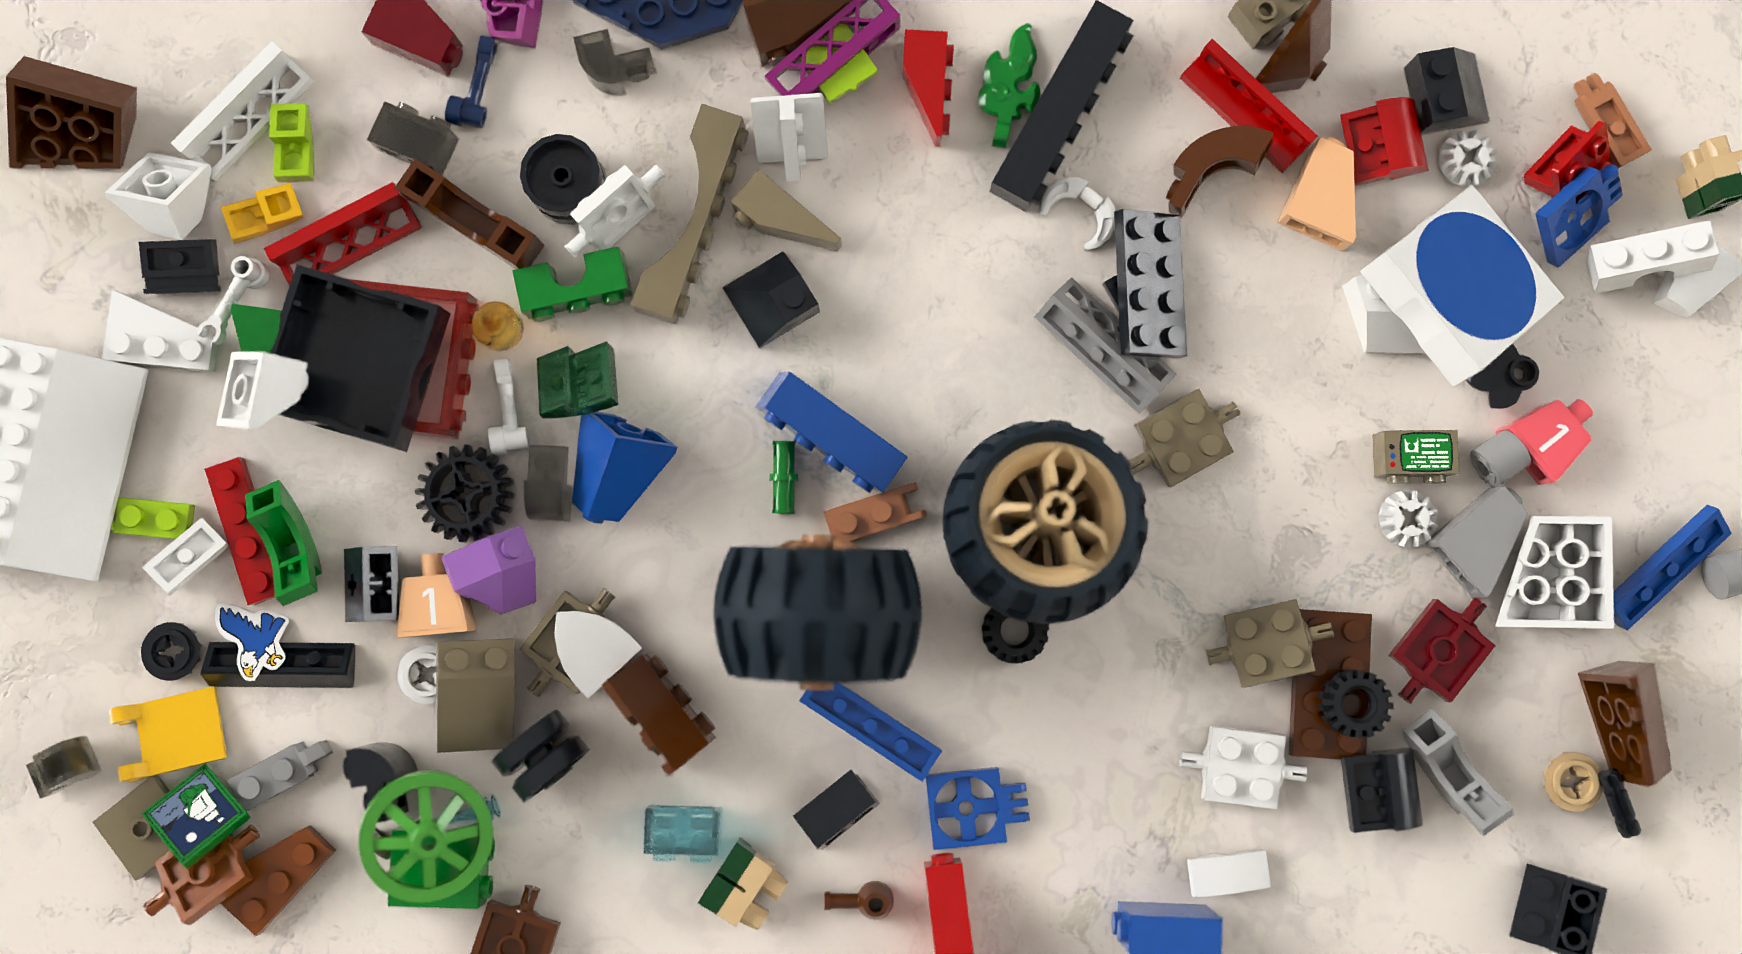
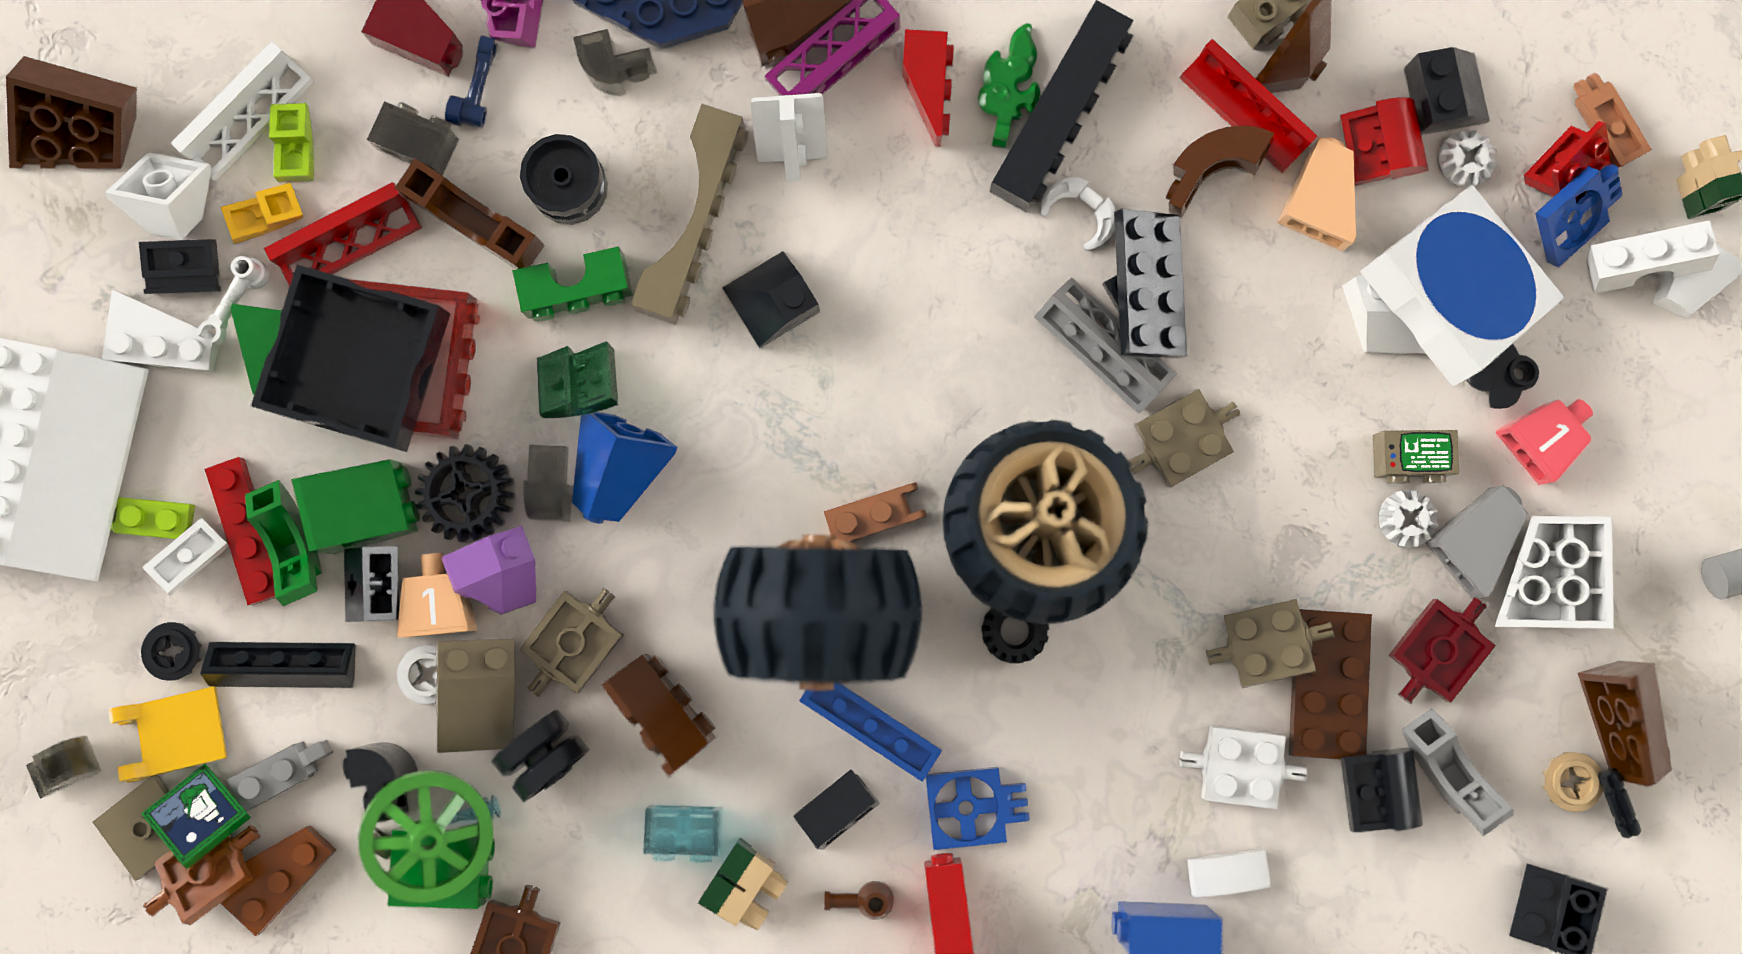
sticker [215,603,289,681] -> none
white slope [216,352,308,430] -> none
clear yellow head [471,301,524,351] -> none
white brick [488,358,529,456] -> none
white sticker [554,611,642,699] -> none
white plate [564,164,666,258] -> none
dark tan slope [731,169,842,251] -> none
blue wedge [755,371,908,494] -> none
green pin [769,441,798,514] -> none
lime piece [799,24,878,104] -> none
black tyre [1318,669,1394,738] -> none
light grey piece [1470,430,1531,487] -> none
blue plate [1613,504,1732,631] -> none
none -> green slope [291,459,420,554]

